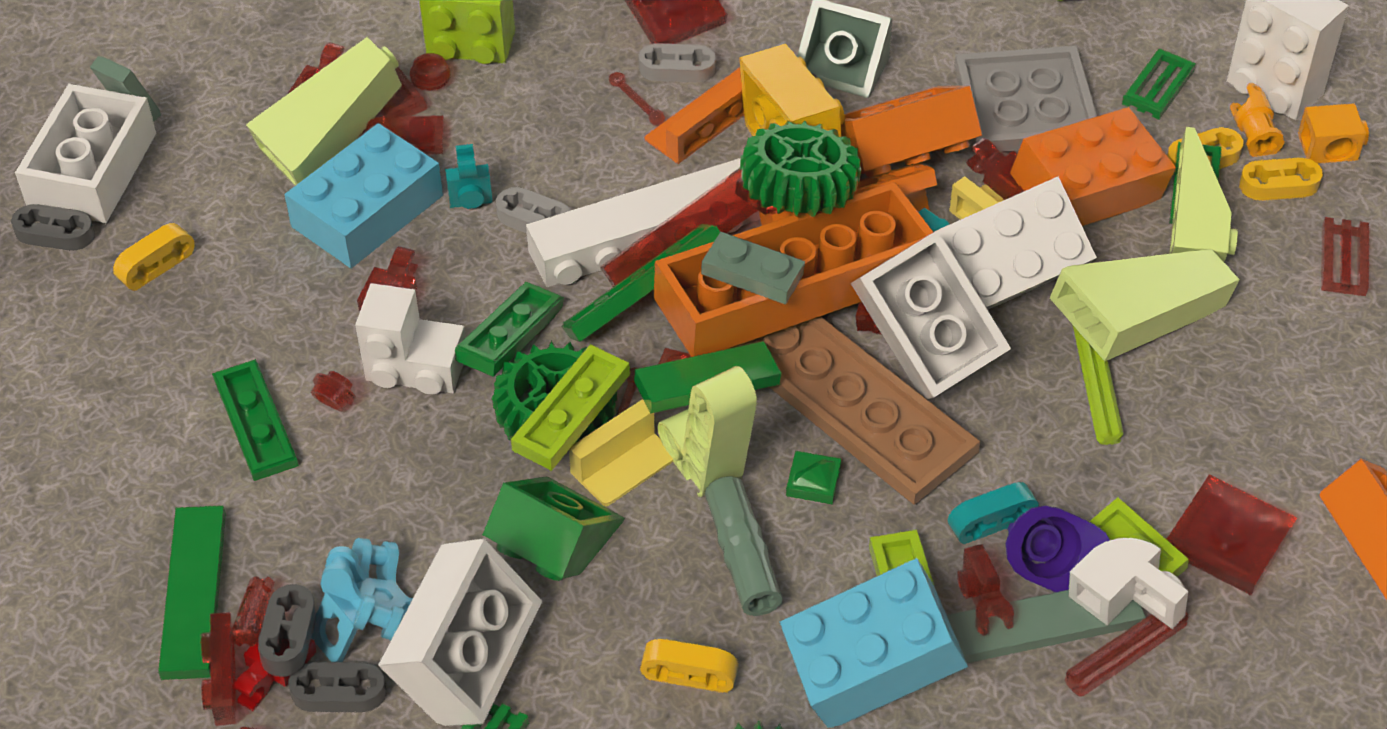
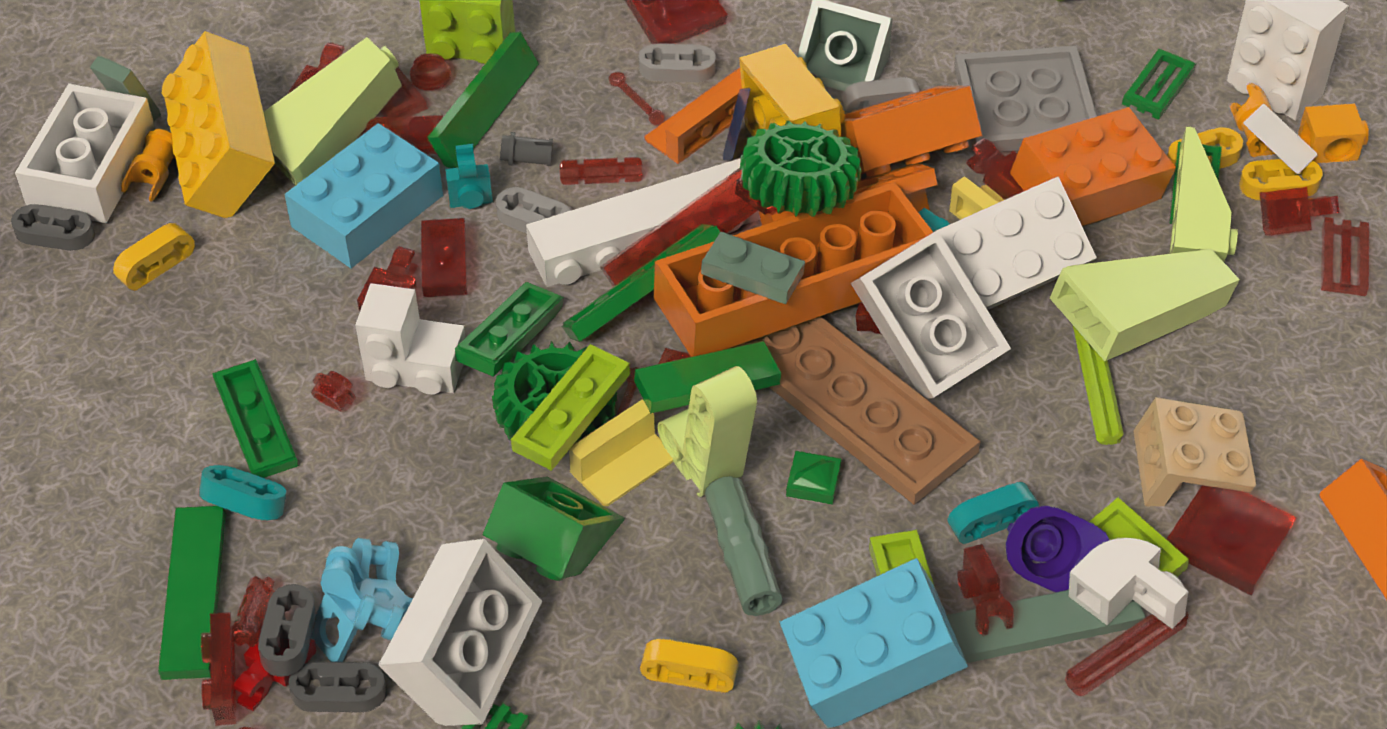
none -> light orange piece [121,129,176,202]
none -> yellow brick [162,31,275,218]
none -> teal beam [199,465,287,520]
none -> clear red plate [421,218,468,298]
none -> green tile [427,32,539,169]
none -> dark grey pin [500,132,553,166]
none -> clear red axle [560,157,643,185]
none -> dark blue sticker [723,88,751,160]
none -> light grey beam [842,77,920,113]
none -> tan bracket [1133,397,1256,506]
none -> white sticker [1244,104,1317,174]
none -> clear red plate [1259,187,1340,235]

